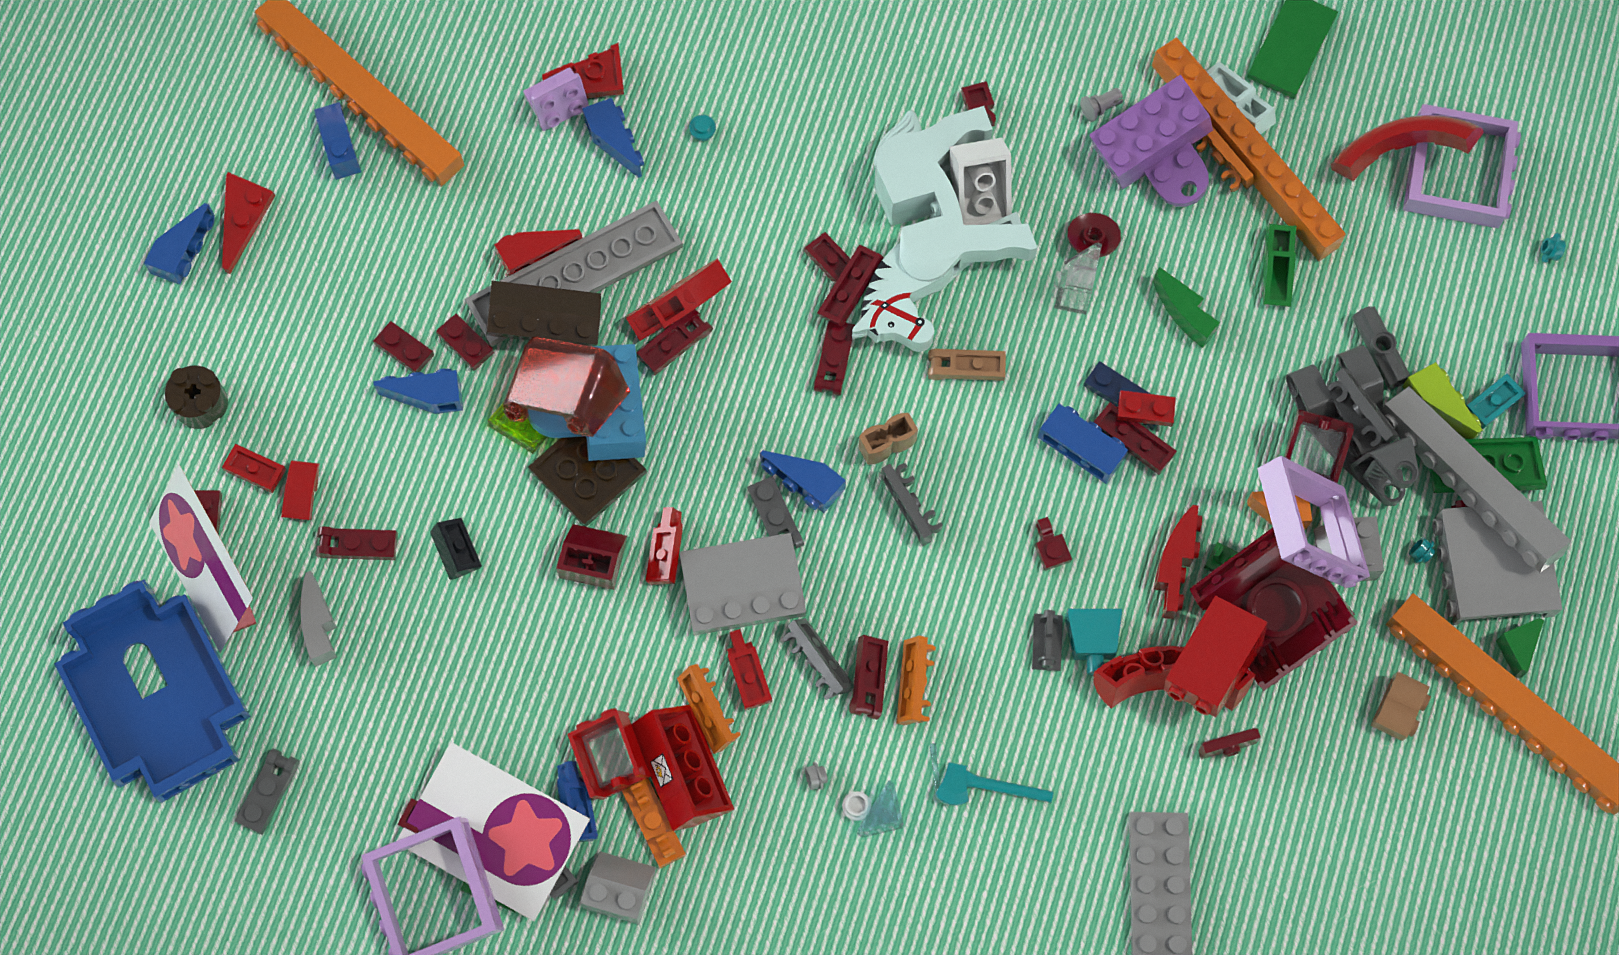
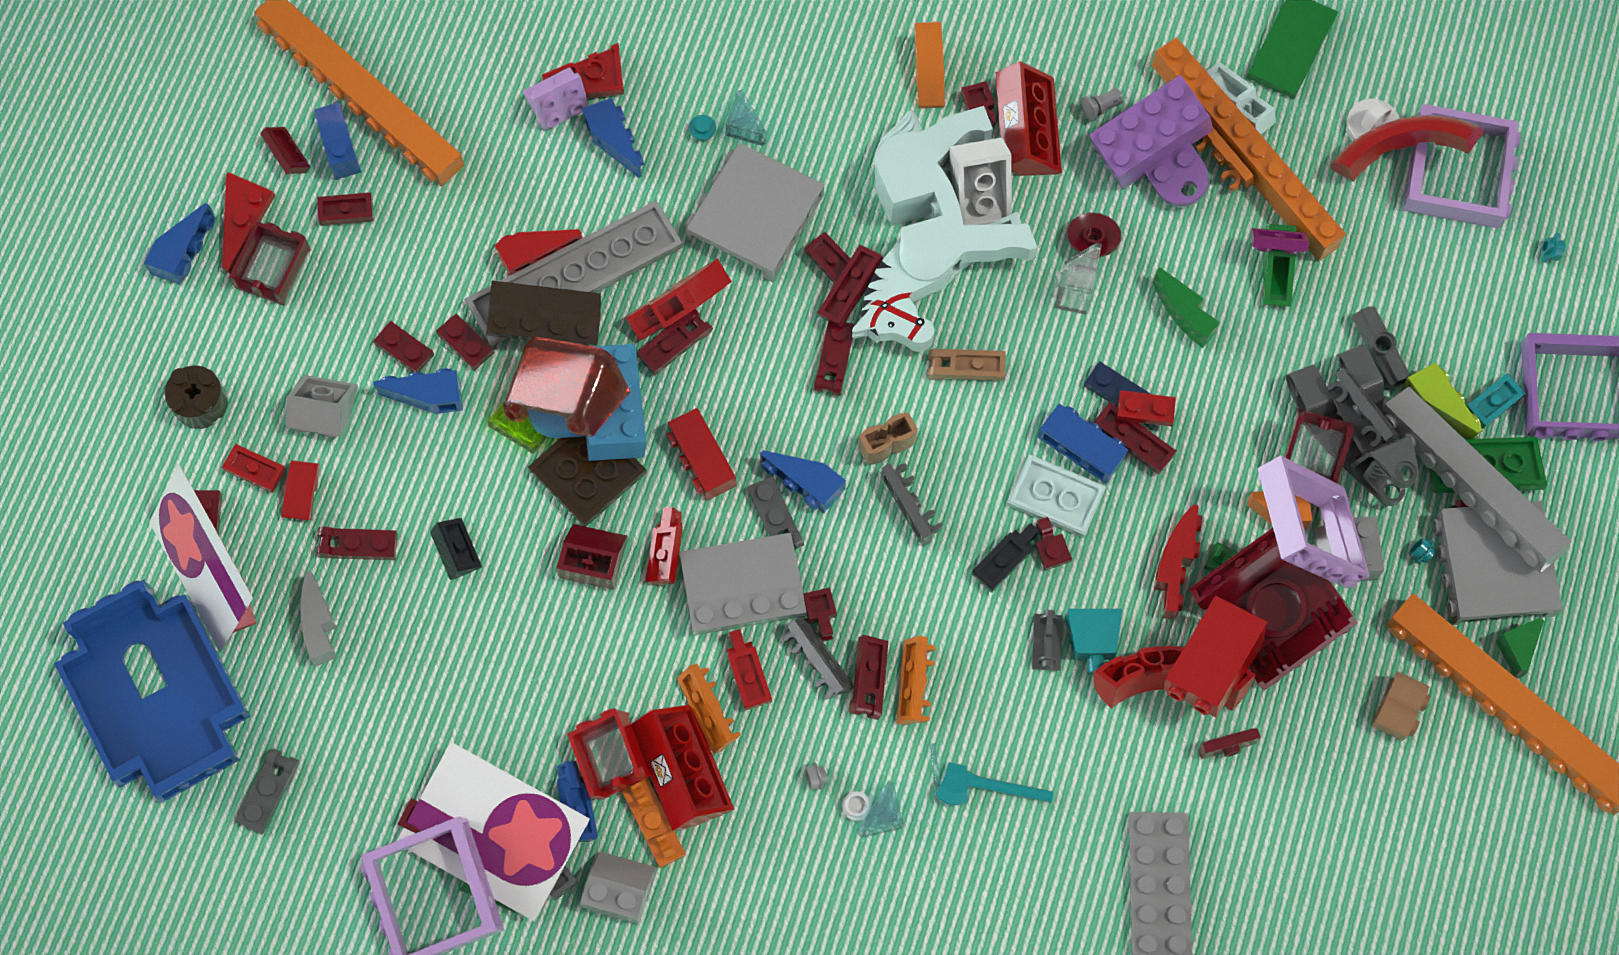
none -> window [229,221,311,305]
none -> dark red plate [260,127,311,174]
none -> light grey slope [286,375,358,437]
none -> dark red plate [317,192,374,226]
none -> red brick [666,408,737,501]
none -> light grey panel [685,143,824,282]
none -> clear light blue slope [726,89,767,146]
none -> dark red plate [803,587,837,642]
none -> orange slope [914,22,945,109]
none -> black hinge [971,523,1039,593]
none -> red slope [996,61,1062,176]
none -> light aqua tile [1007,454,1106,538]
none -> magenta plate [1250,228,1309,254]
none -> white tile [1346,99,1399,142]

